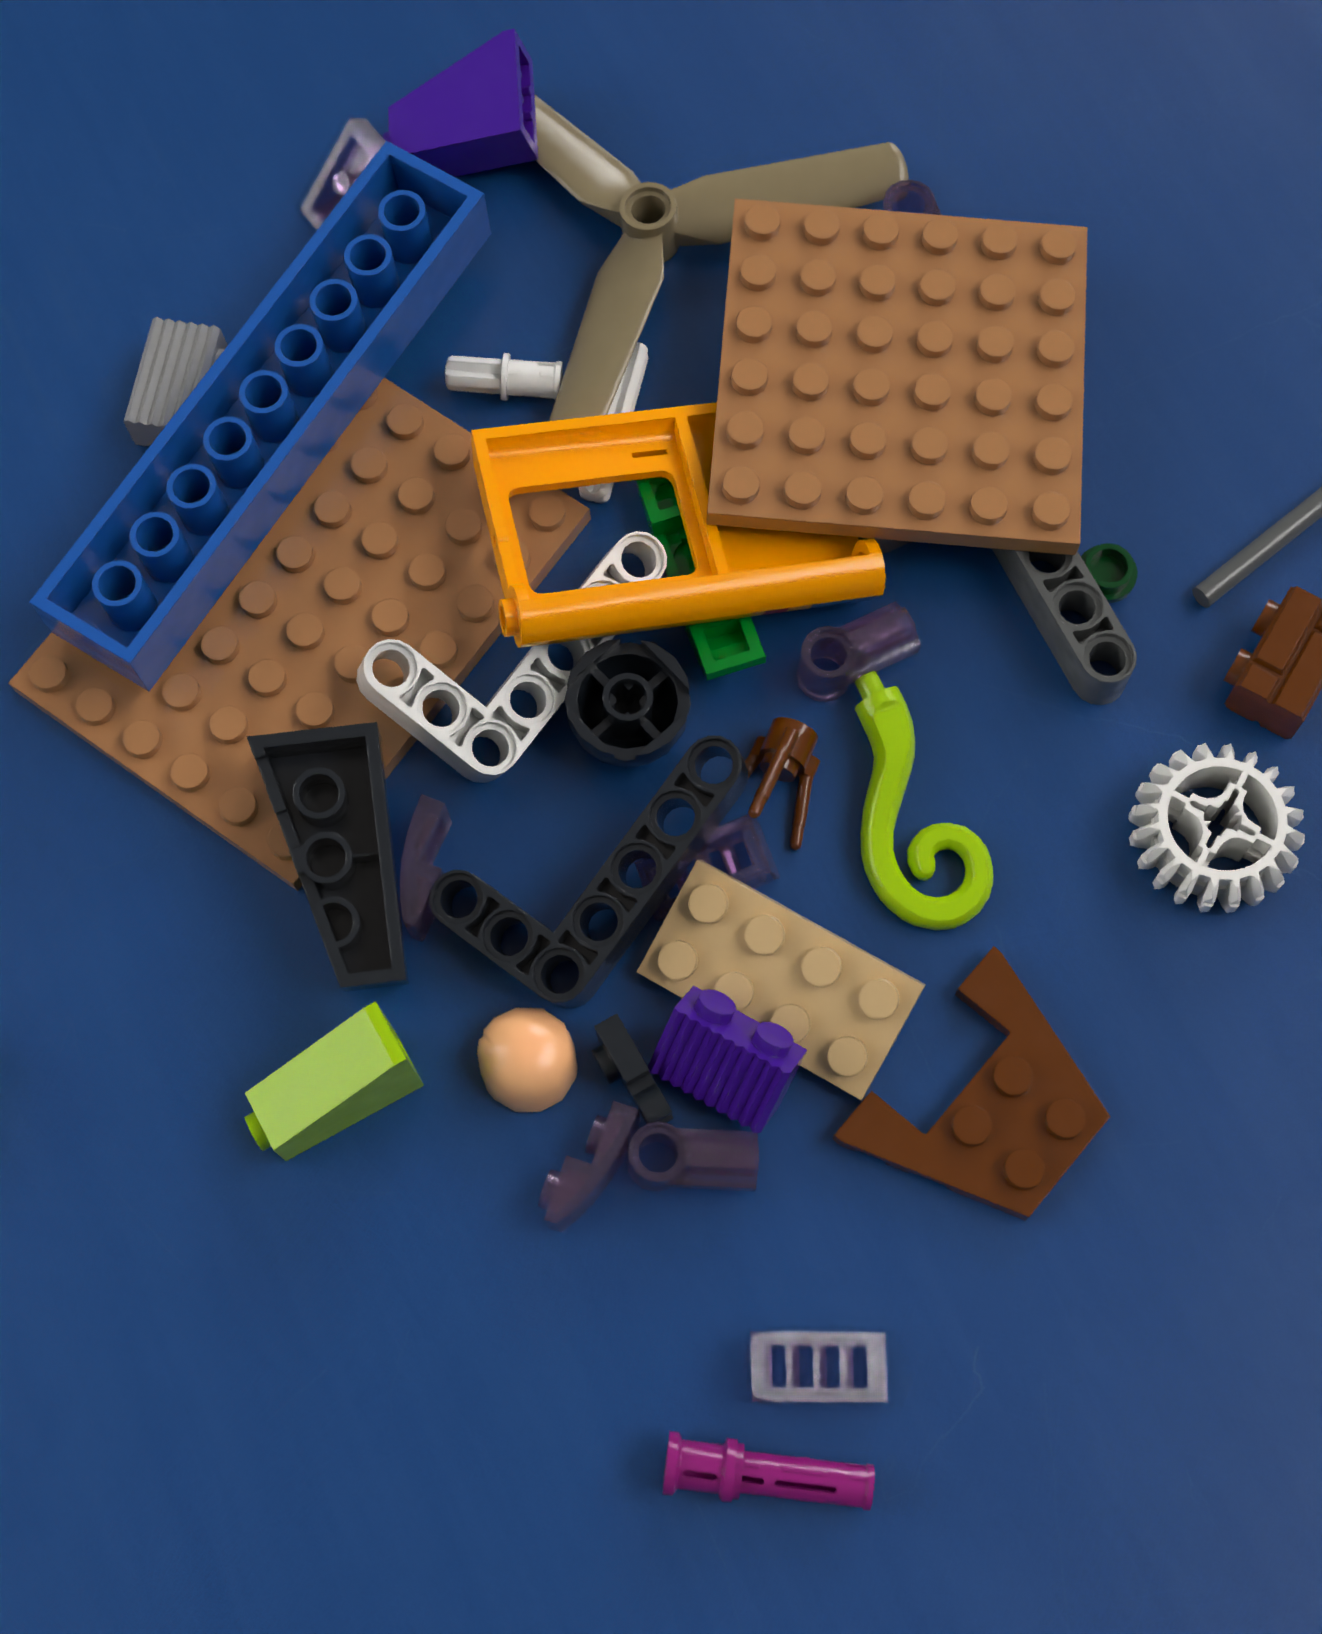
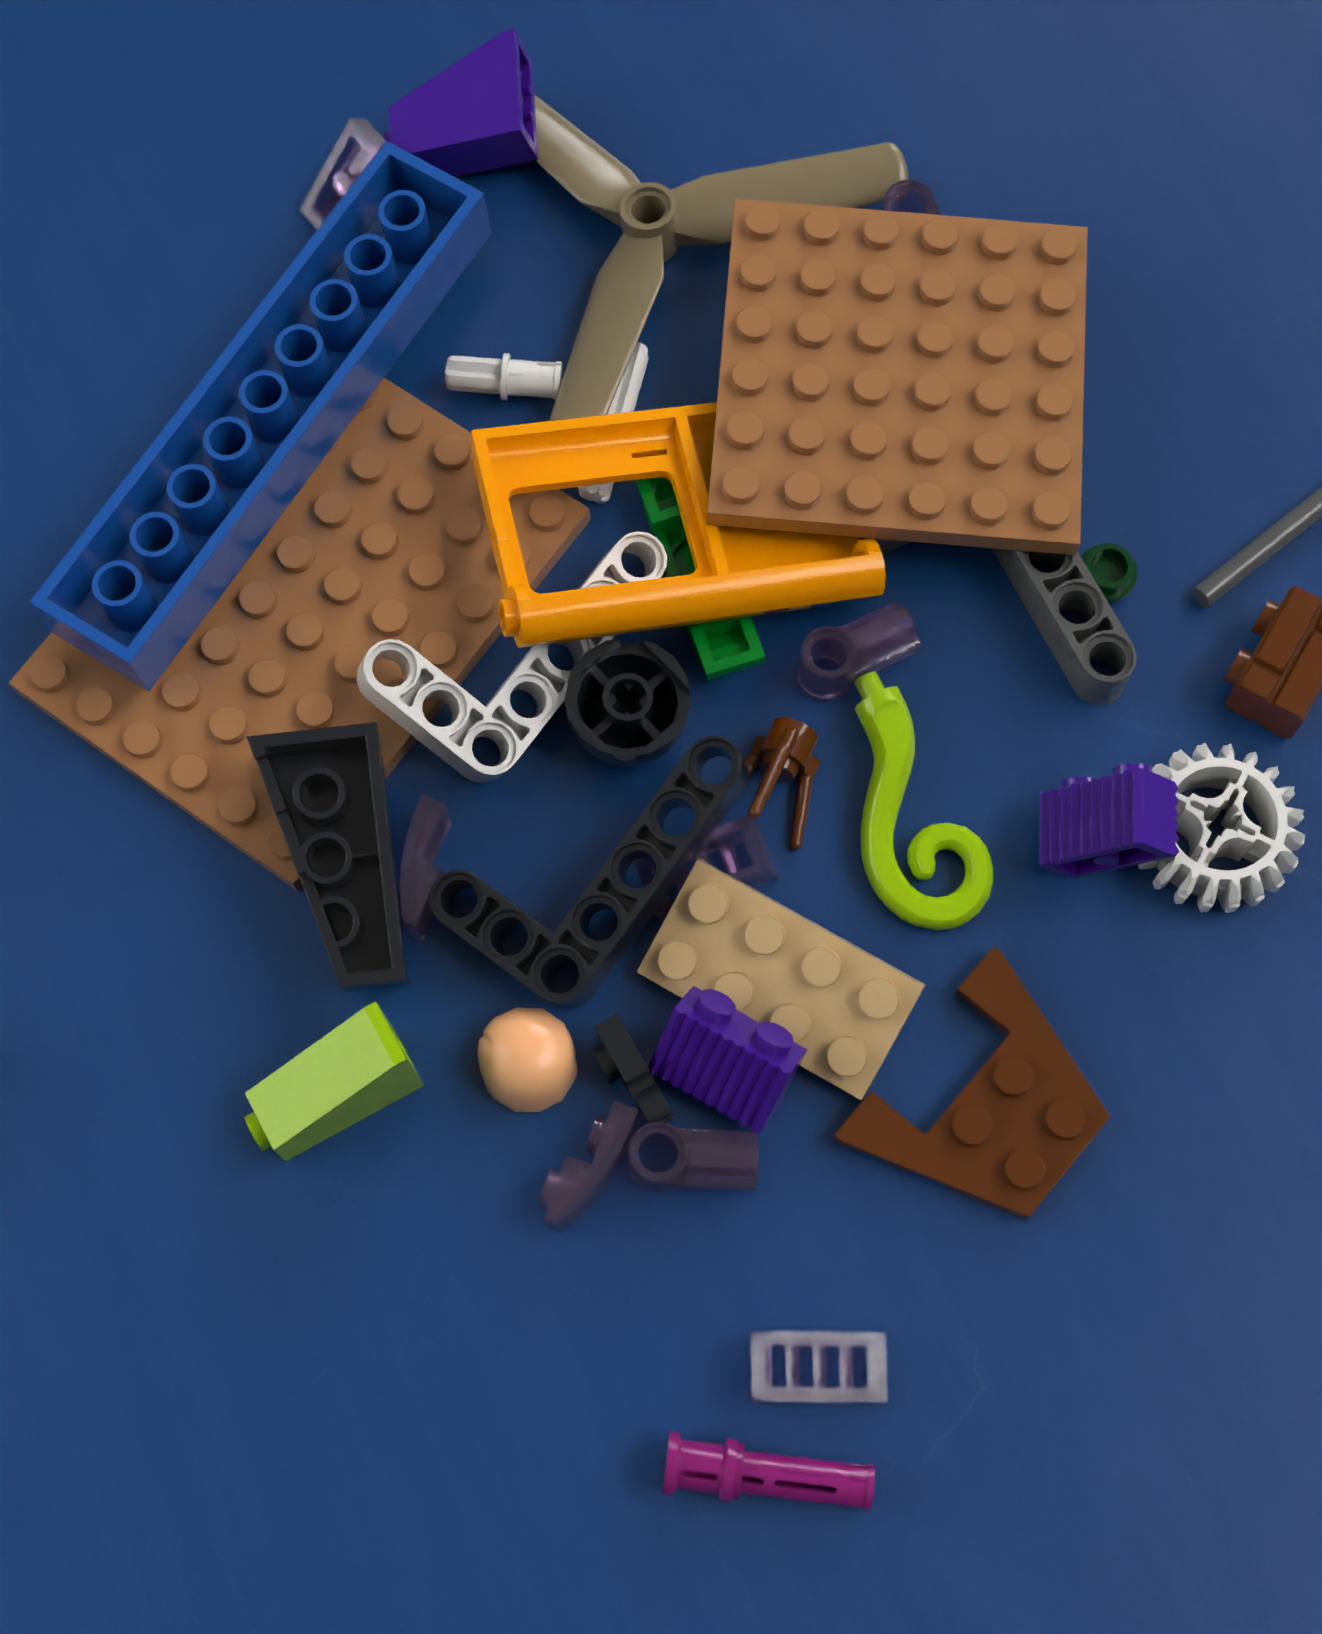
light grey brick [124,317,228,446] -> none
none -> dark purple brick [1038,763,1179,879]

